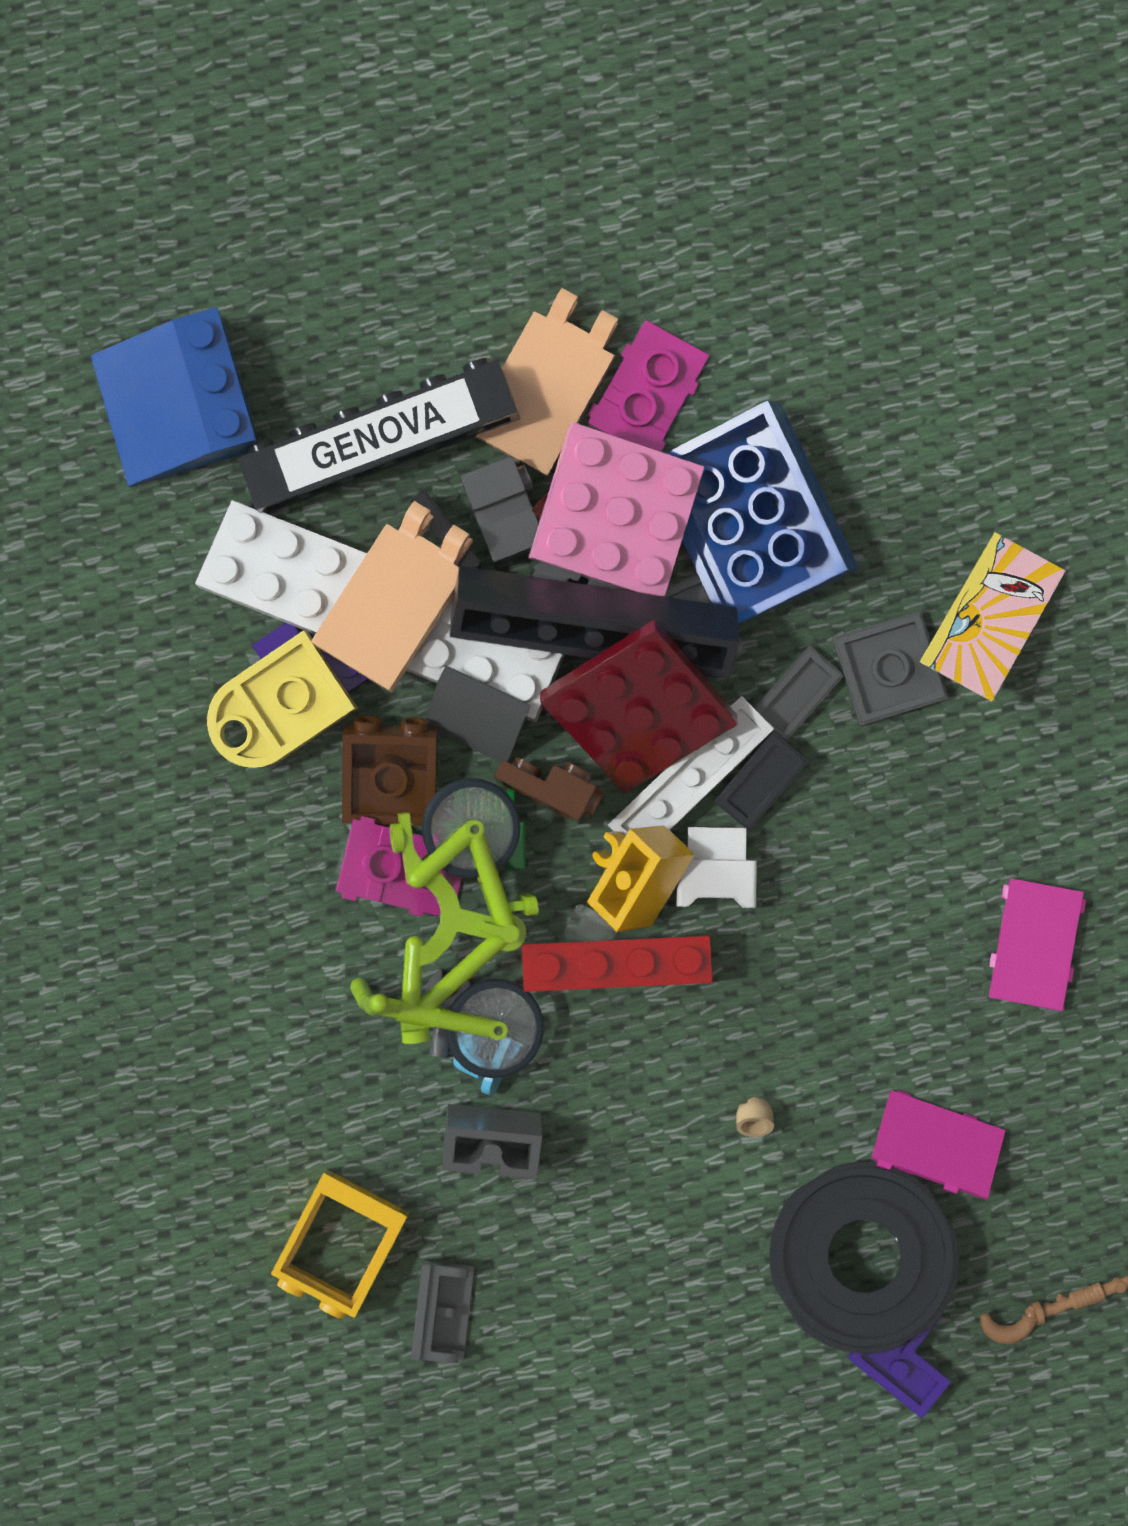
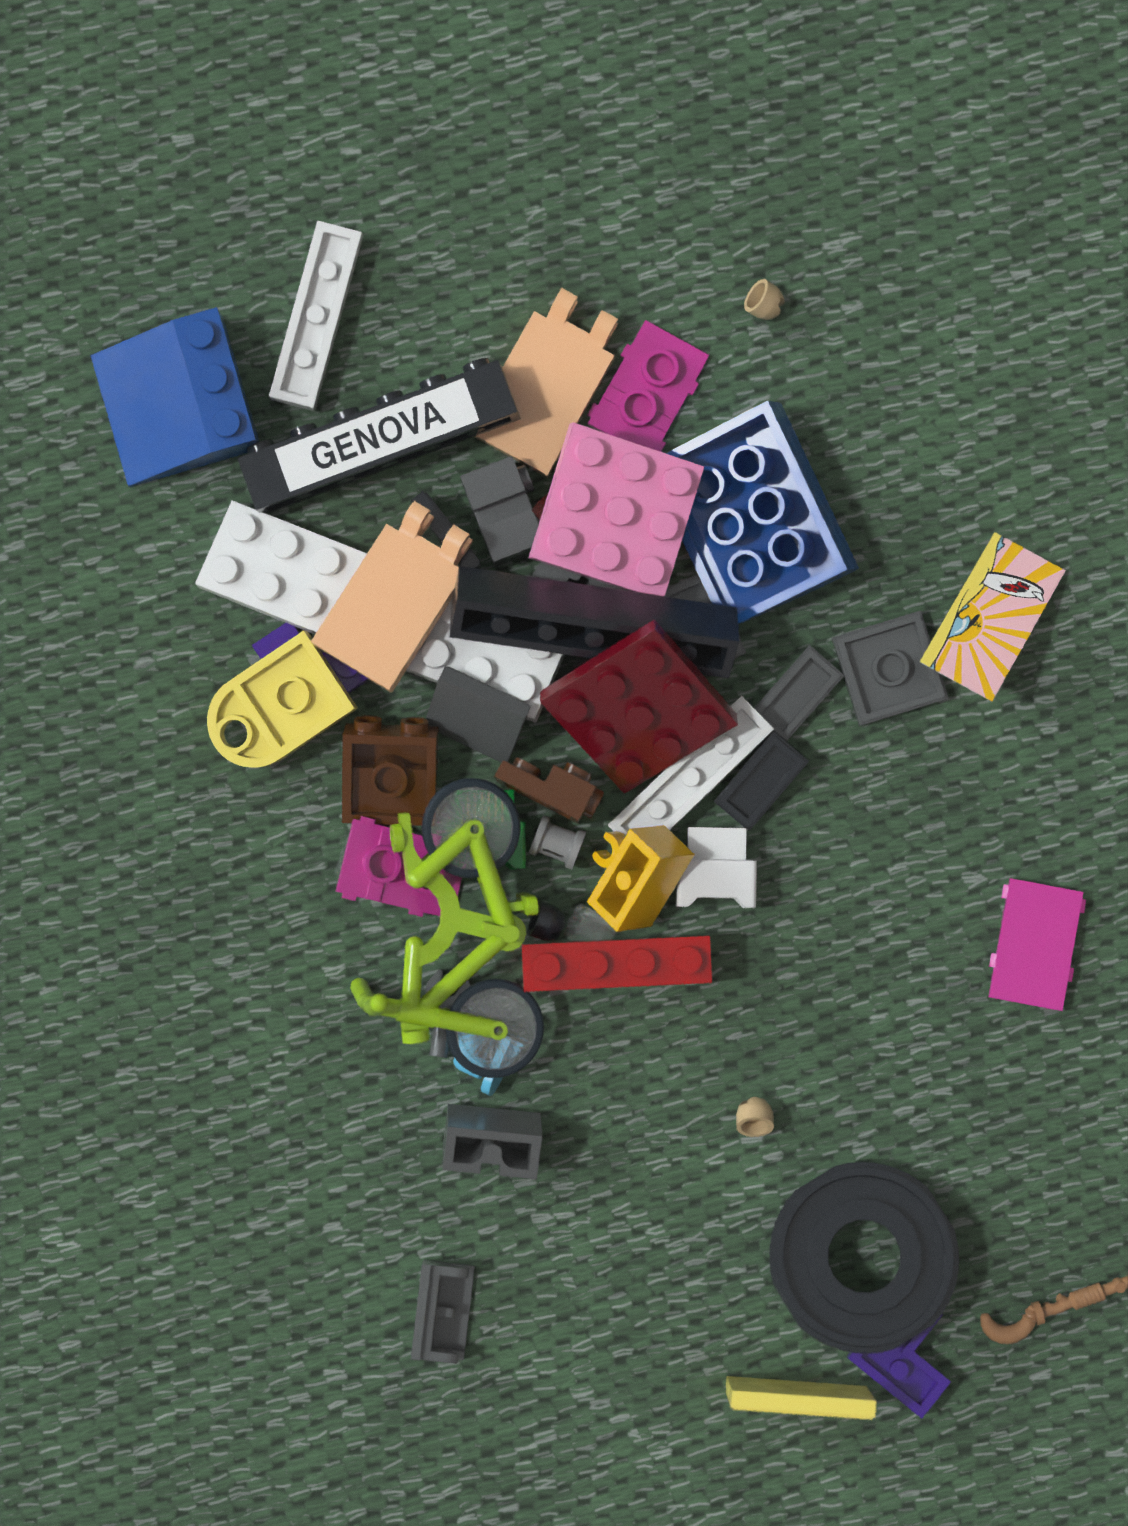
yellow window [271,1169,410,1320] -> none
dark pink piece [871,1089,1006,1200] -> none
none -> white plate [269,220,363,411]
none -> black hinge [527,900,566,941]
none -> light grey bush [528,815,586,870]
none -> light yellow tile [726,1376,876,1420]
none -> tan hinge [744,279,785,320]

